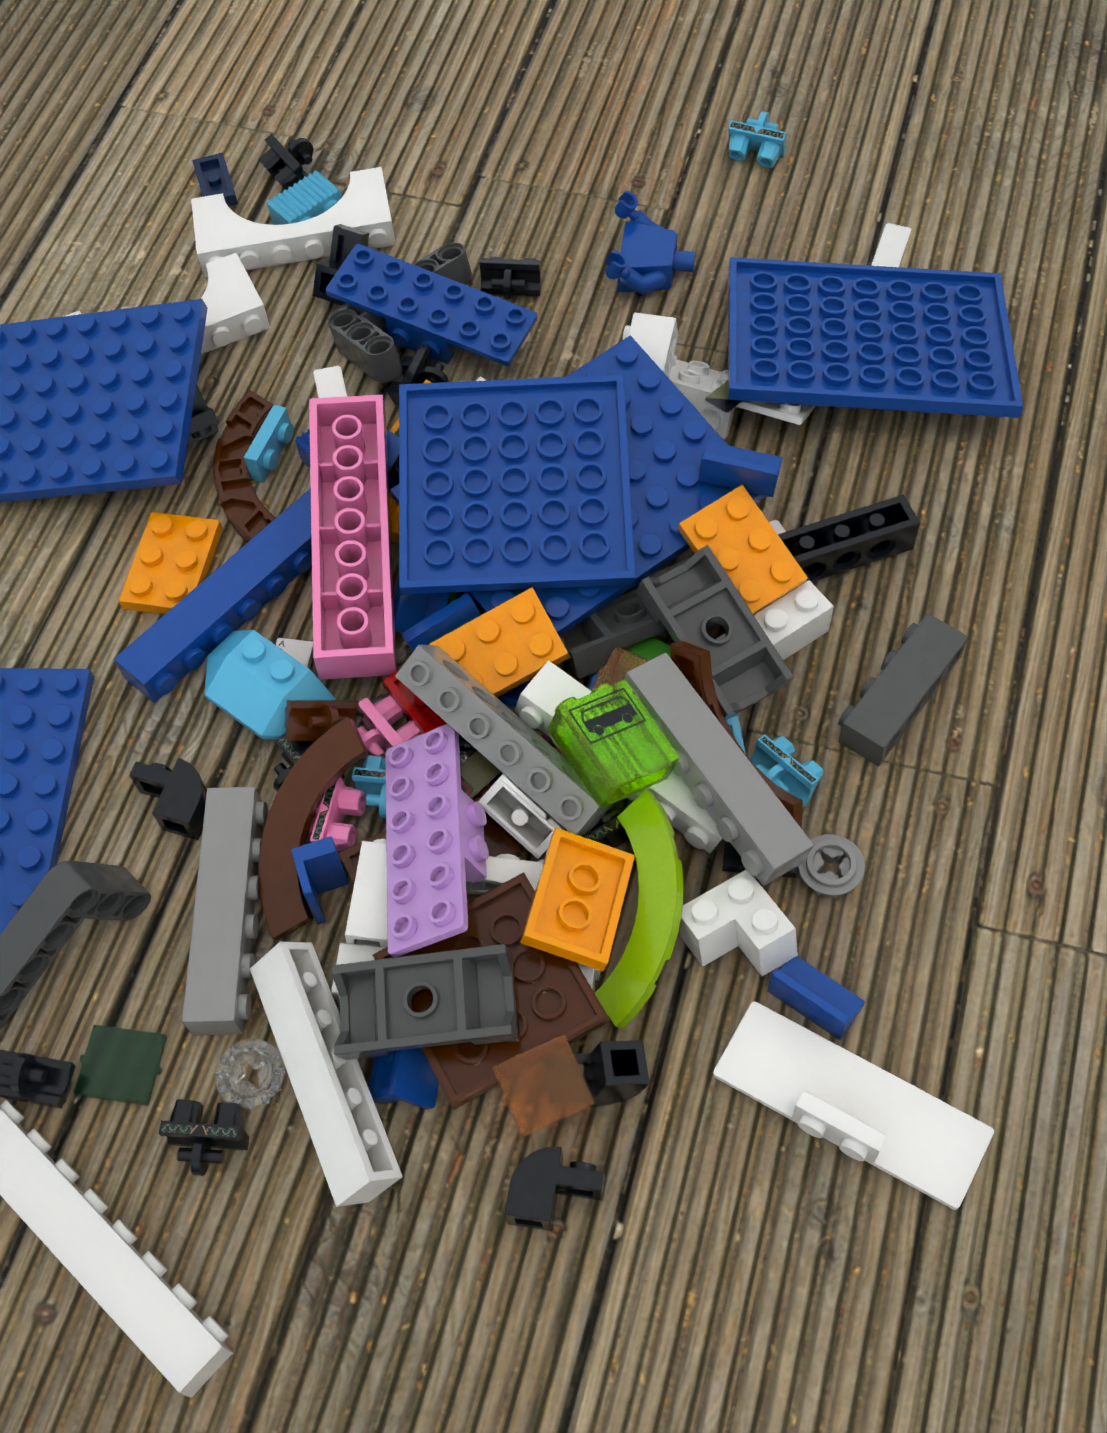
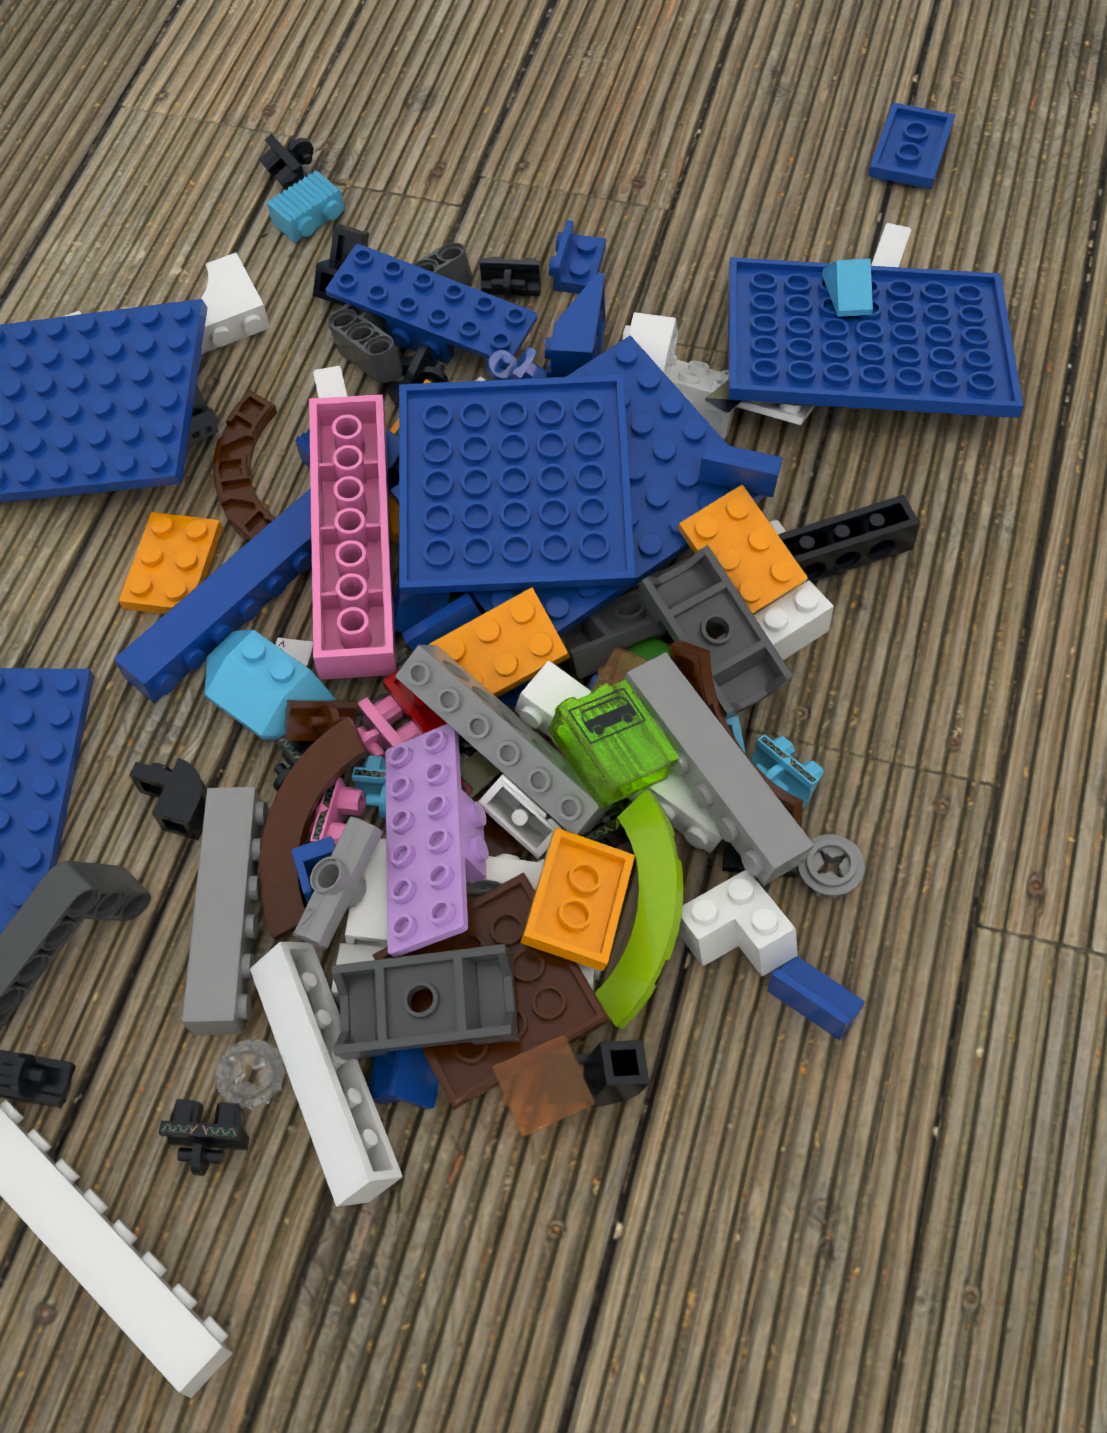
clear green piece [74,1025,167,1106] -> none
white arch [191,167,396,278] -> none
dark blue plate [192,152,238,207] -> none
medium azure plate [244,404,294,483] -> none
black brick [504,1147,605,1231] -> none
blue torso [605,191,695,295] -> none
white bracket [713,1001,994,1210] -> none
medium azure hips [728,111,787,168] -> none
dark grey brick [838,613,968,767] -> none
none -> light grey piece [293,816,383,950]
none -> blue hips [486,346,547,380]
none -> blue slope [545,273,606,378]
none -> blue bracket [549,220,606,294]
none -> medium azure slope [822,259,873,317]
none -> blue plate [868,102,955,189]

